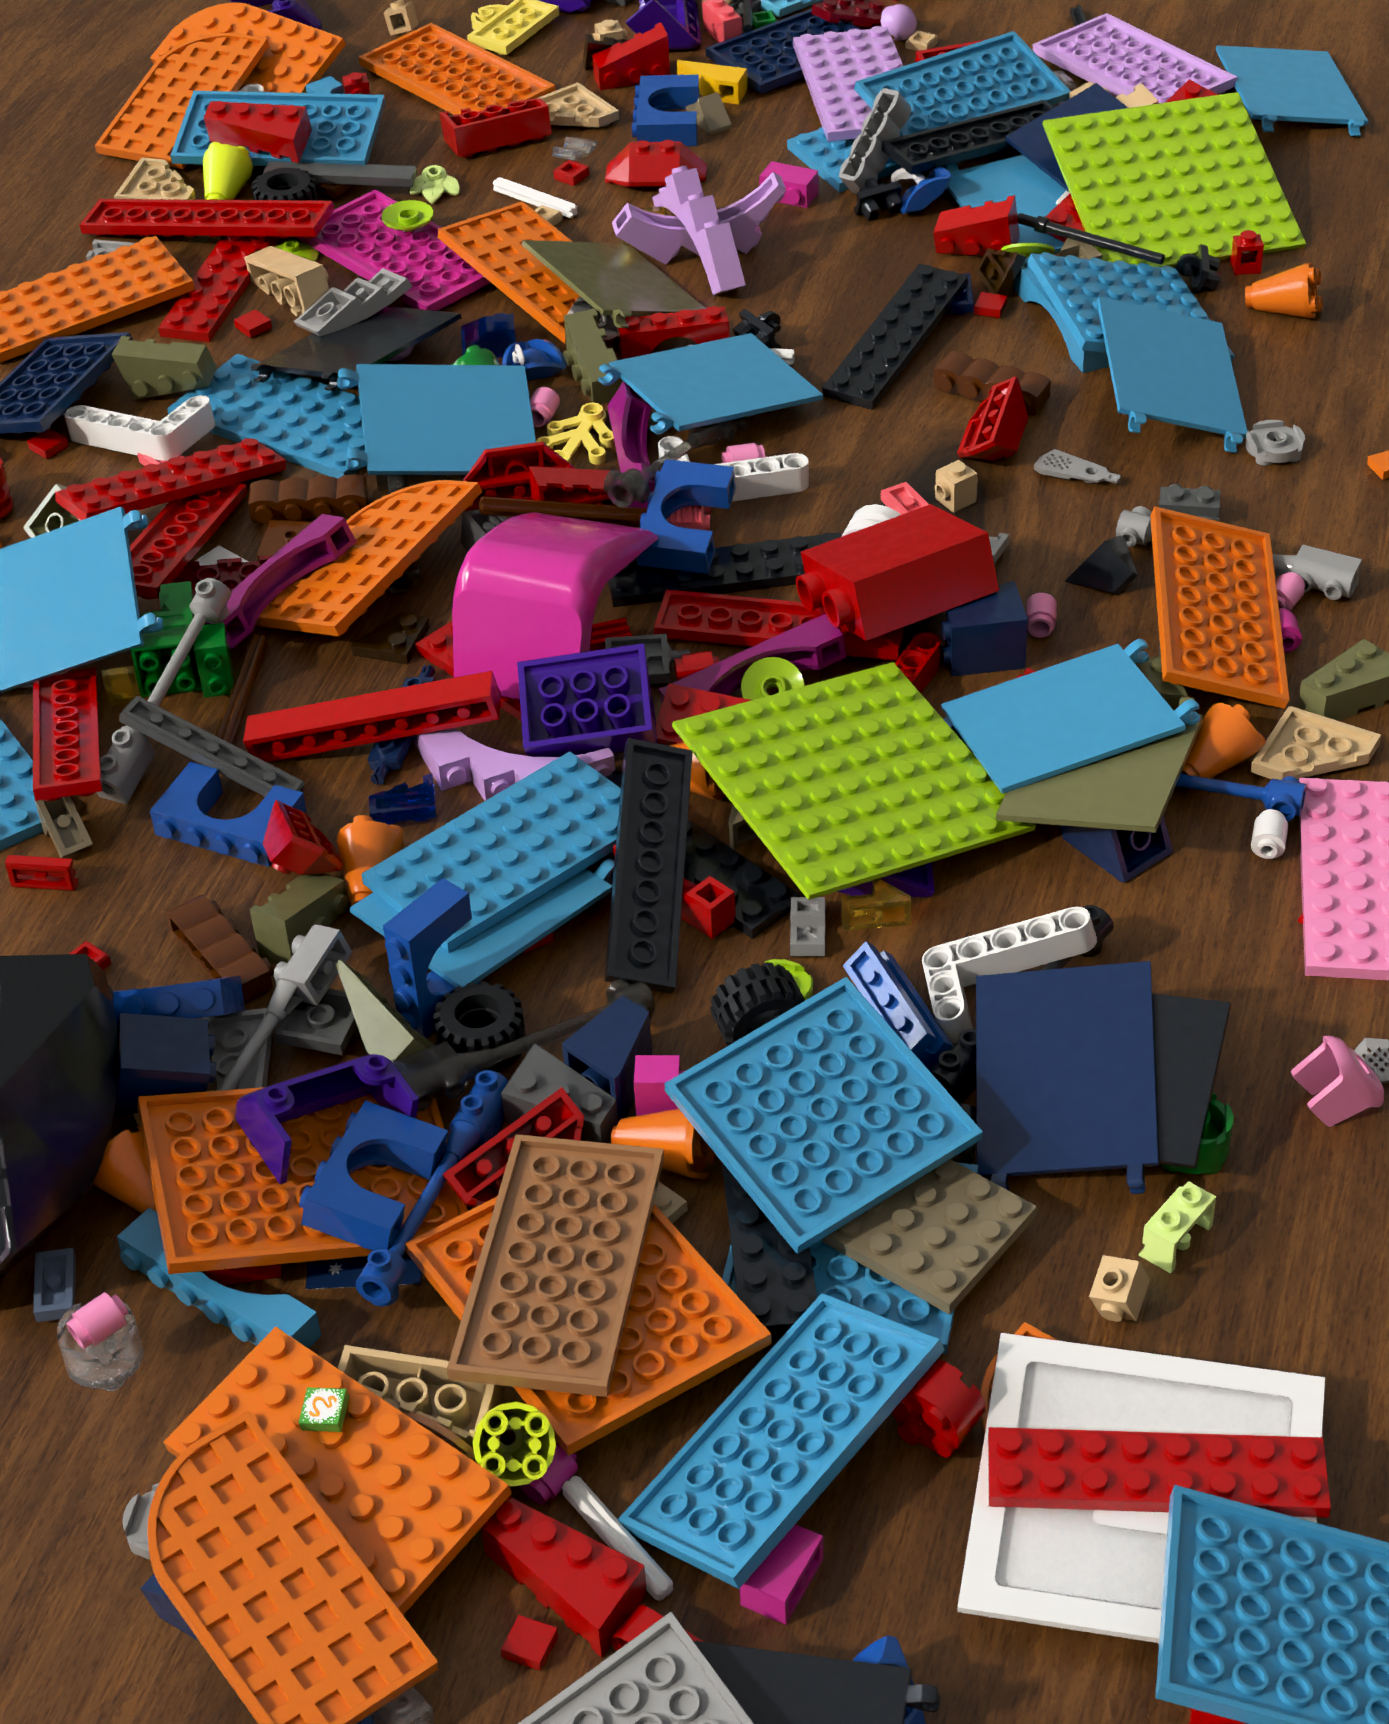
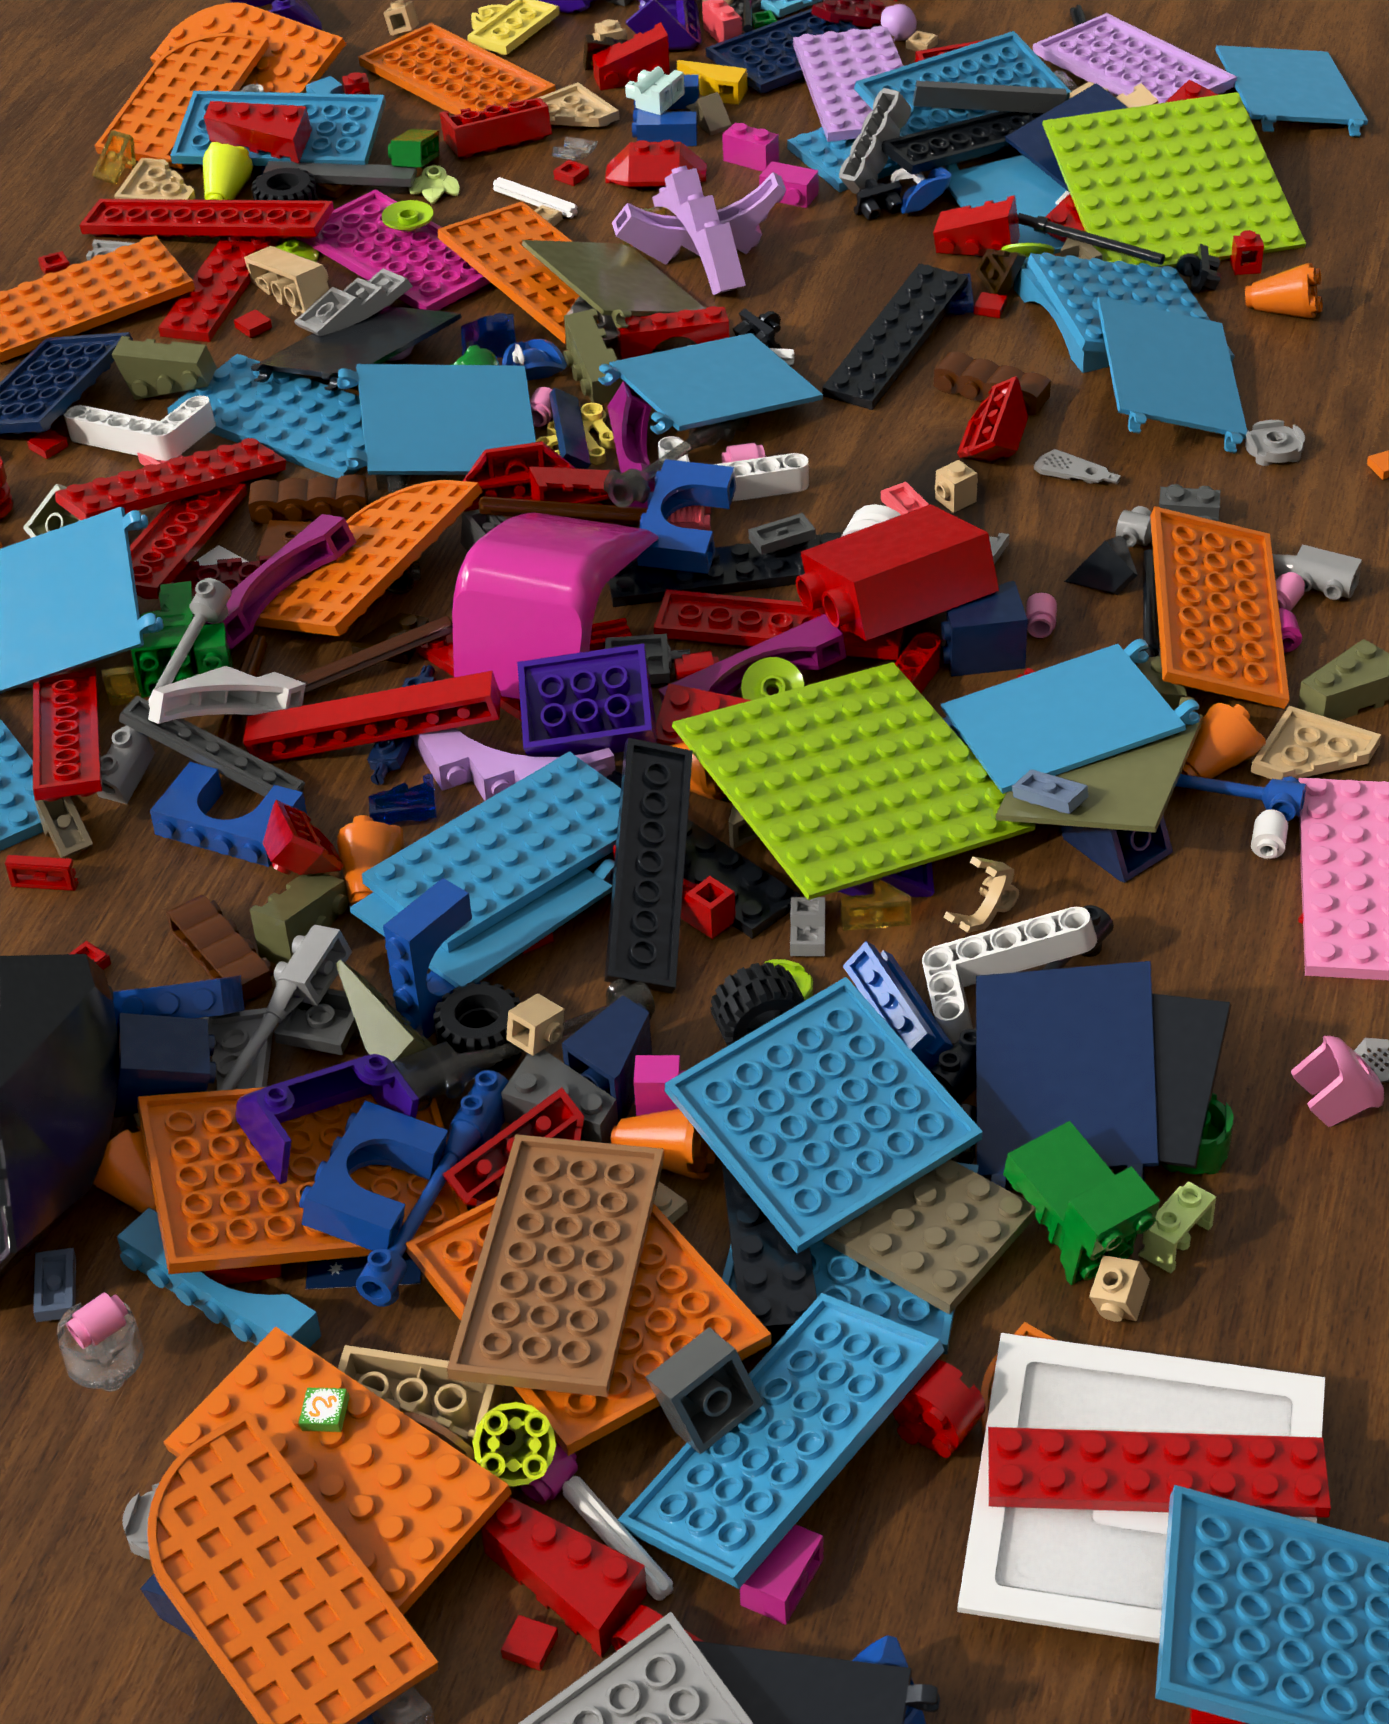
none -> red tile [38,251,70,274]
none -> clear yellow slope [92,130,136,185]
none -> white arch [148,666,306,724]
none -> reddish brown axle [294,616,453,694]
none -> green brick [388,129,440,167]
none -> tan brick [506,993,565,1056]
none -> dark blue tile [549,387,591,469]
none -> light aqua hips [625,66,685,115]
none -> dark grey brick [646,1327,763,1454]
none -> dark pink brick [722,123,779,172]
none -> dark grey plate [748,513,816,555]
none -> dark grey tile [913,81,1067,113]
none -> tan piece [943,856,1019,933]
none -> green brick [1003,1121,1160,1285]
none -> sand blue plate [1012,769,1089,814]
none -> black bar [1140,549,1159,658]

